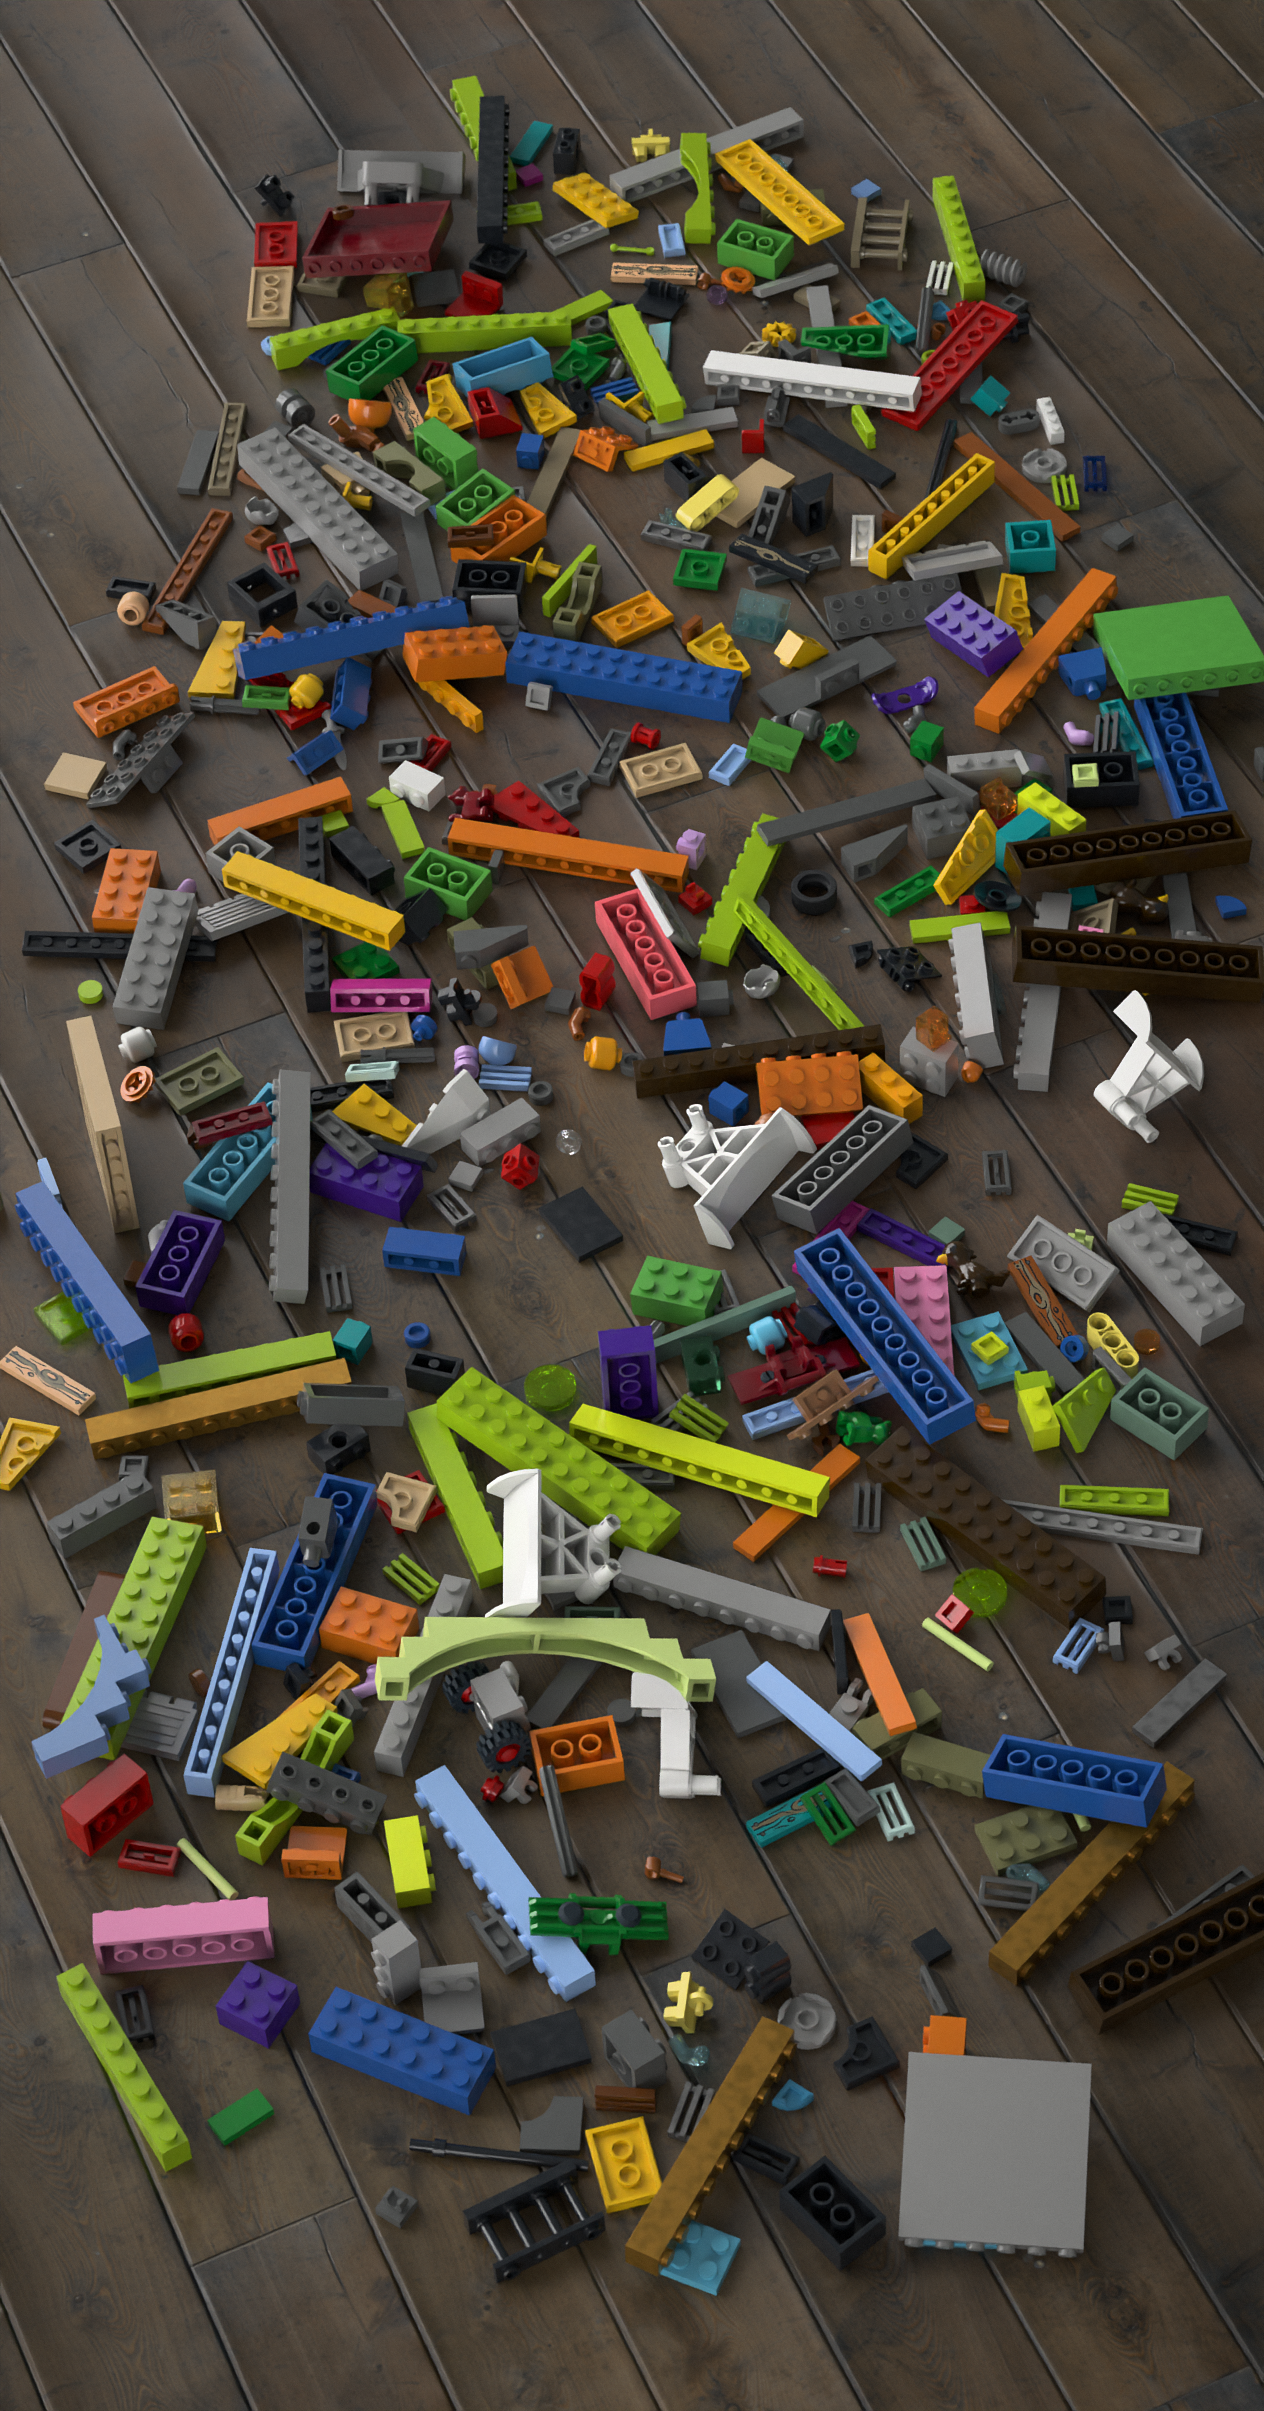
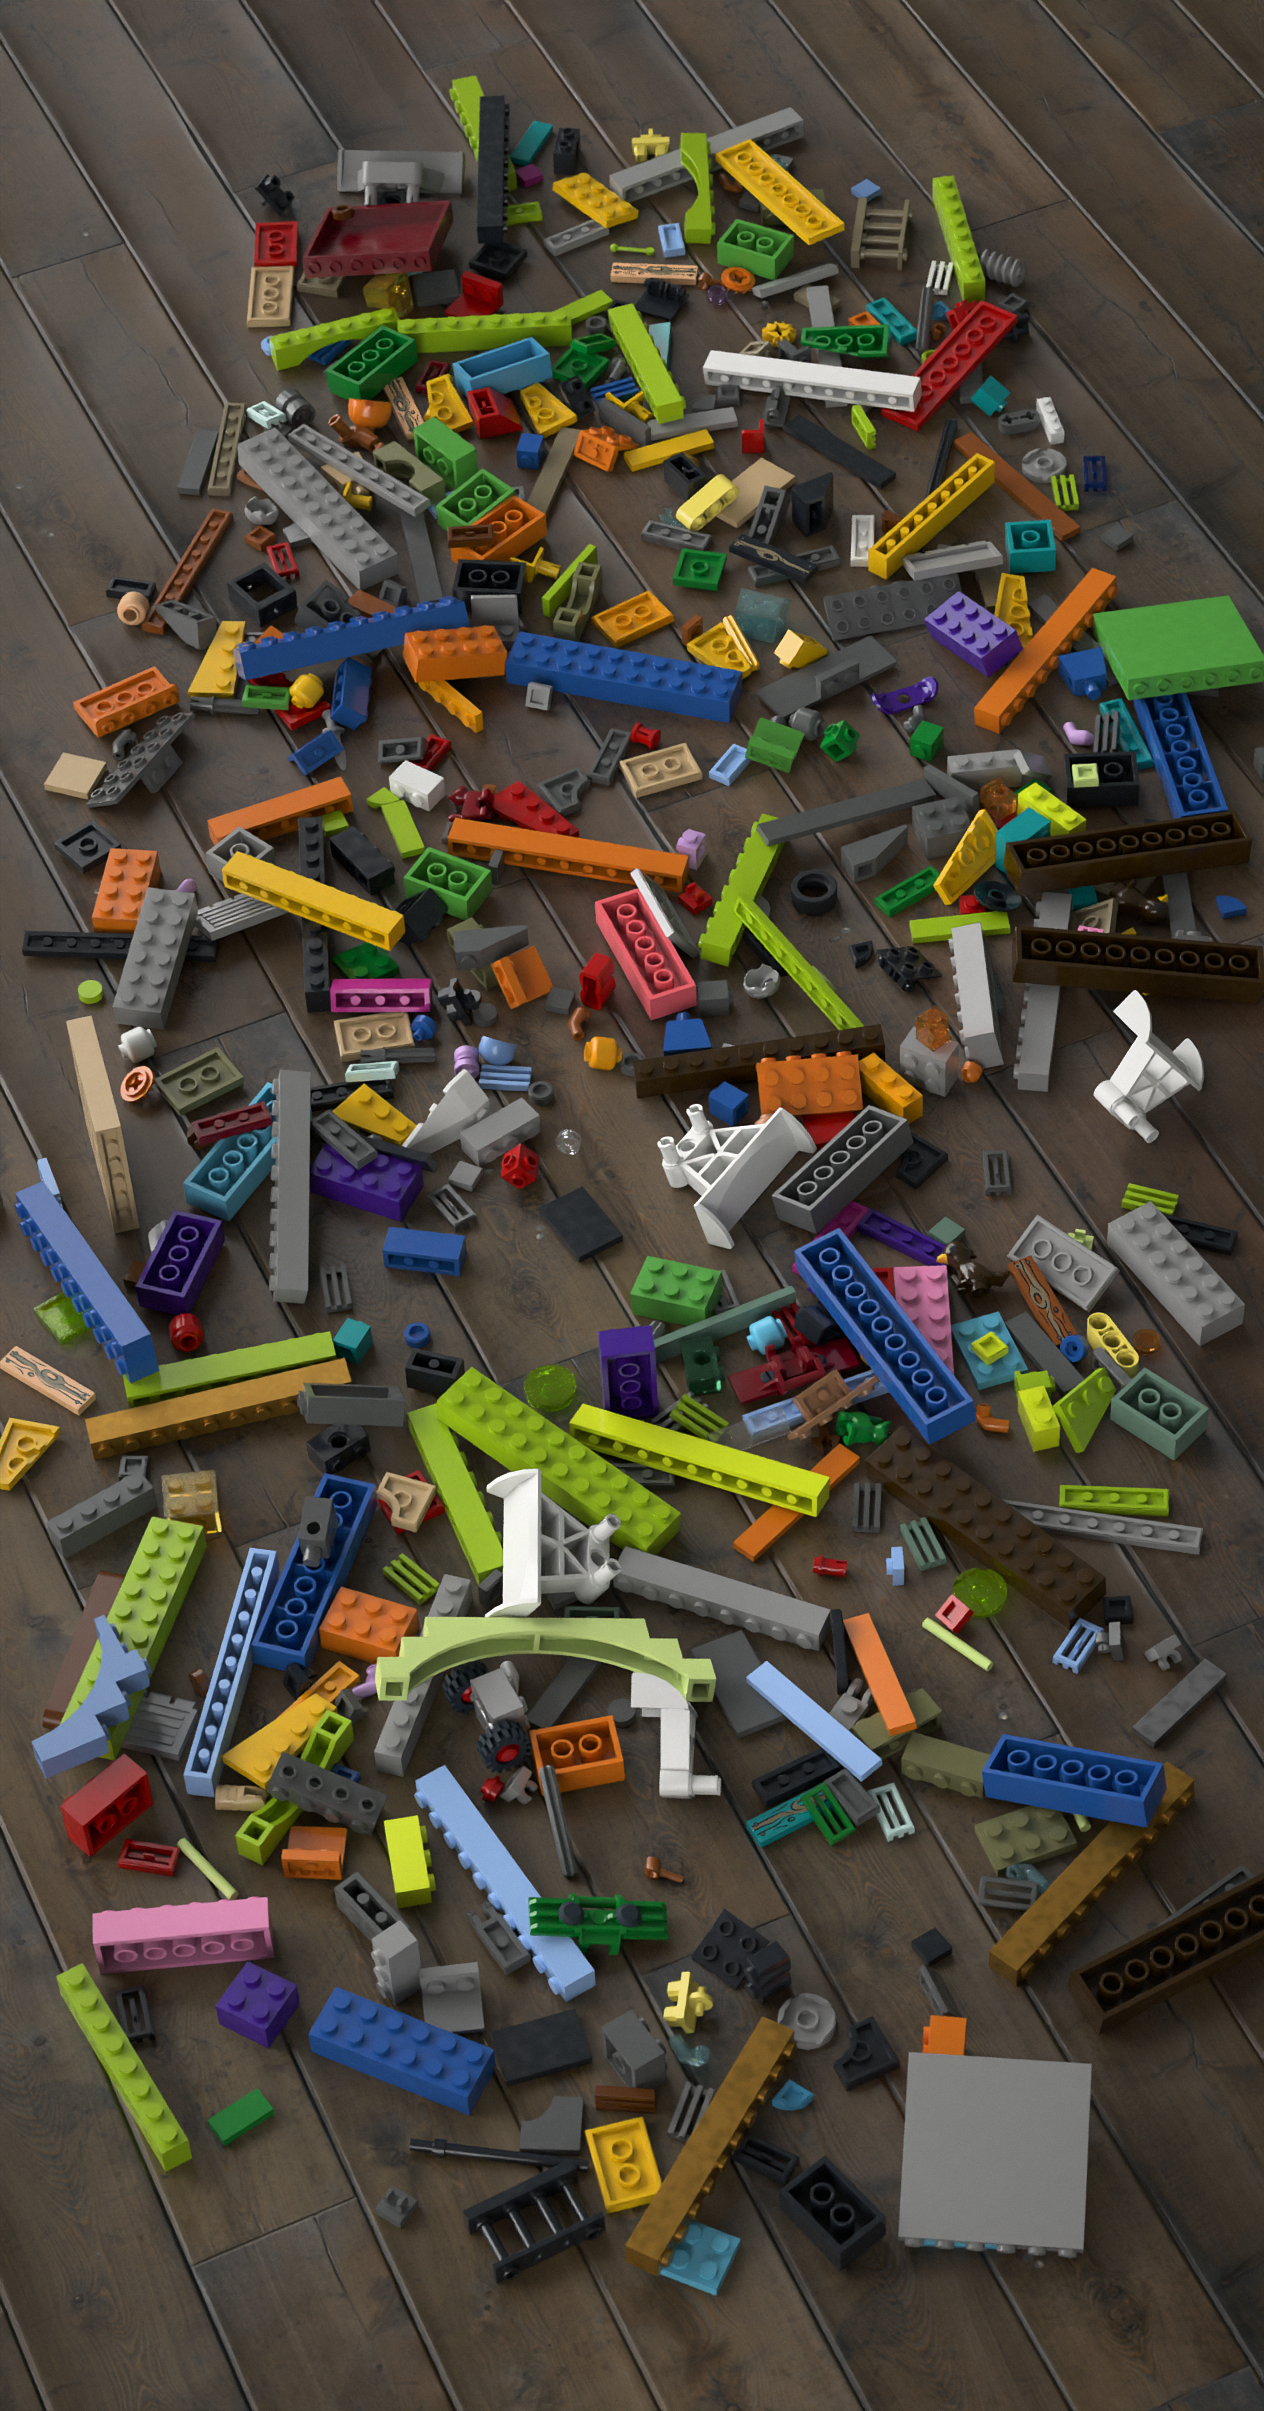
none -> light aqua tile [246,401,287,429]
none -> dark grey tile [478,1569,503,1607]
none -> clear tile [706,1407,791,1451]
none -> yellow axle [722,615,760,672]
none -> light blue plate [886,1547,904,1586]

